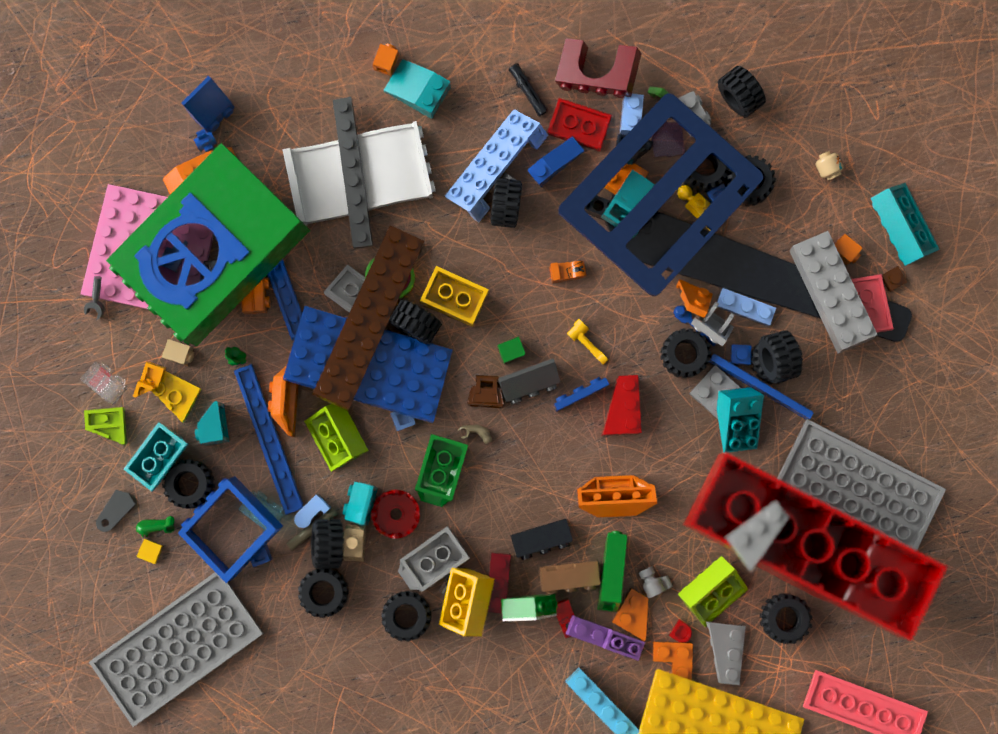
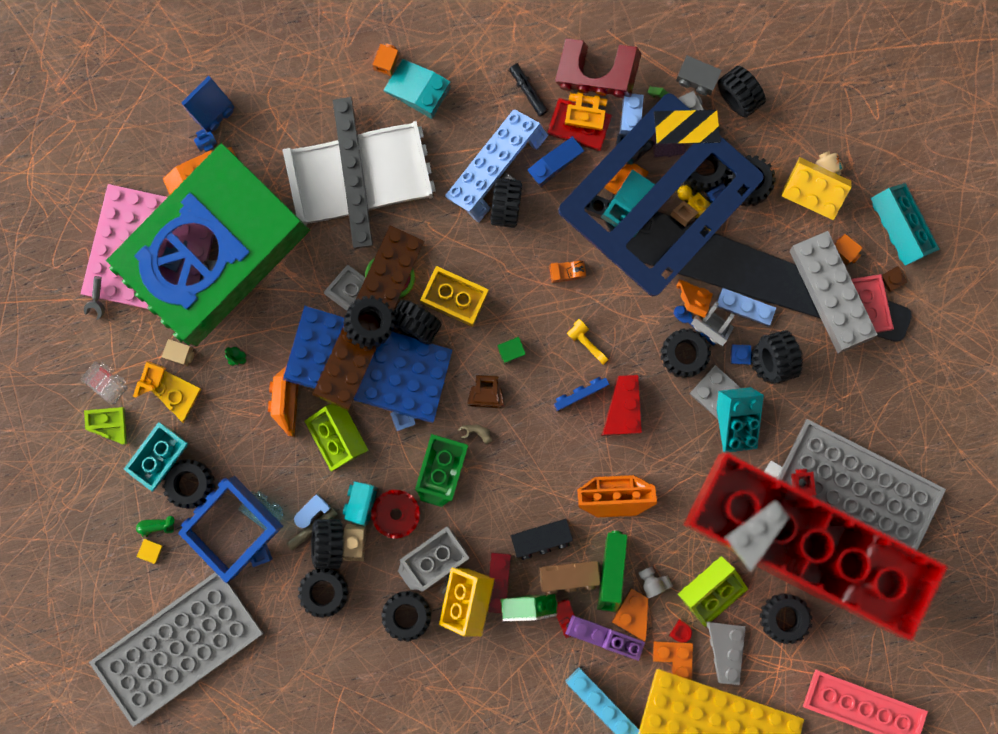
dark grey piece [96,490,135,532] -> none
teal slope [195,401,230,446] -> none
blue tile [234,364,304,515] -> none
orange brick [242,276,271,314] -> none
blue tile [268,259,302,341] -> none
dark grey slope [498,358,561,405] -> none
blue tile [709,354,813,420] -> none
none -> black tyre [343,295,395,349]
none -> light orange plate [565,92,607,131]
none -> sticker [654,110,720,144]
none -> medium nougat plate [671,201,698,227]
none -> dark grey slope [676,55,722,96]
none -> white sticker [764,461,782,478]
none -> yellow brick [782,157,852,220]
none -> red brick [791,468,816,496]

